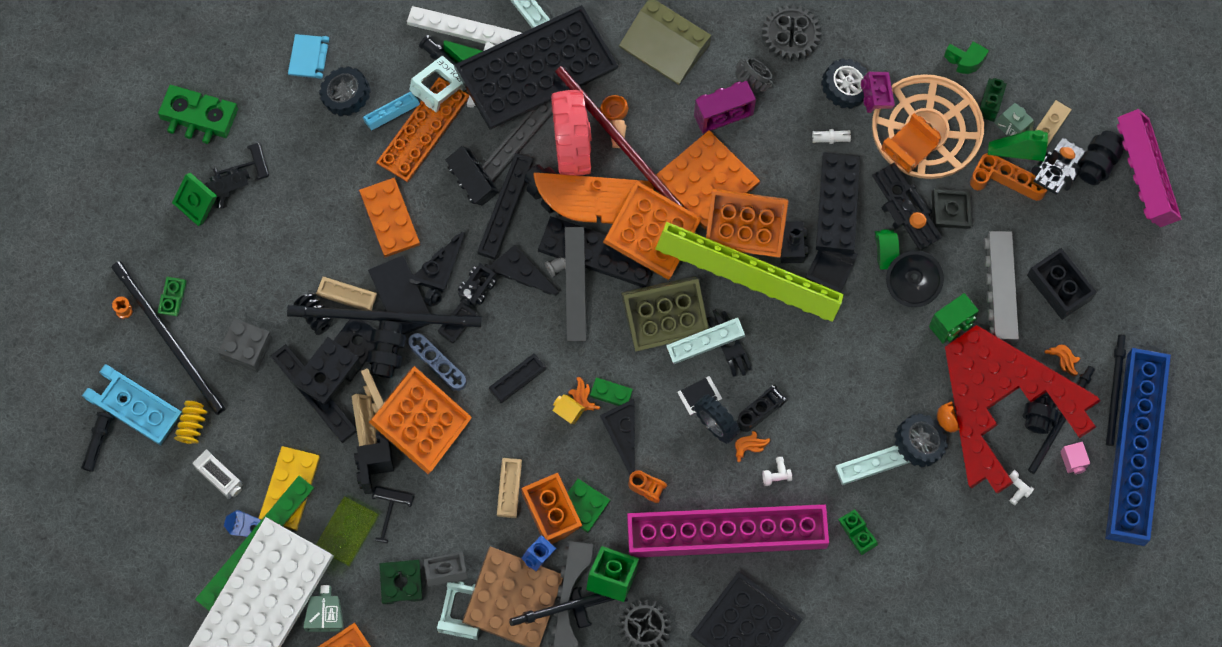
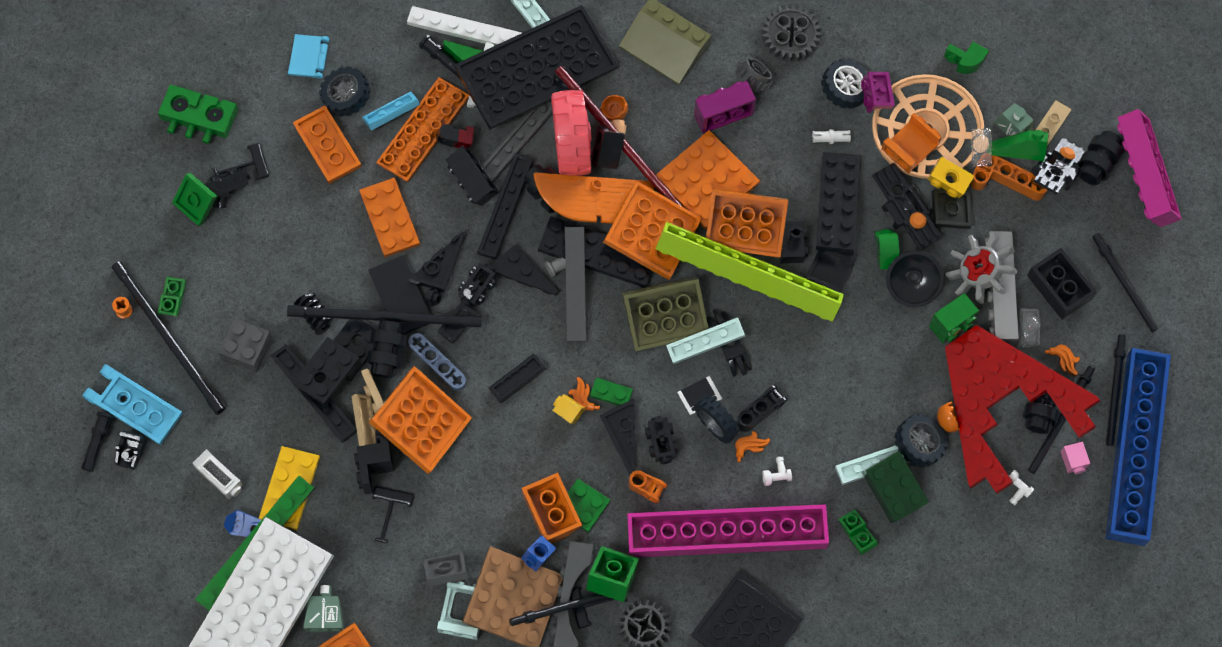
yellow piece [174,401,208,444] -> none
tan plate [316,277,377,311] -> none
clear neon green tile [316,496,379,567] -> none
dark green brick [379,560,423,604] -> none
light aqua window [409,56,466,112] -> none
tan plate [497,458,522,518] -> none
dark green hips [979,78,1007,122] -> none
none -> black hand [115,430,146,470]
none -> orange plate [293,106,362,184]
none -> leg [436,124,474,148]
none -> black panel [591,126,625,169]
none -> black brick [645,416,678,464]
none -> dark green brick [861,451,929,523]
none -> yellow brick [927,157,974,198]
none -> light grey gear [946,232,1017,304]
none -> clear tile [971,128,992,166]
none -> clear tile [1019,308,1041,347]
none -> black bar [1092,233,1159,332]

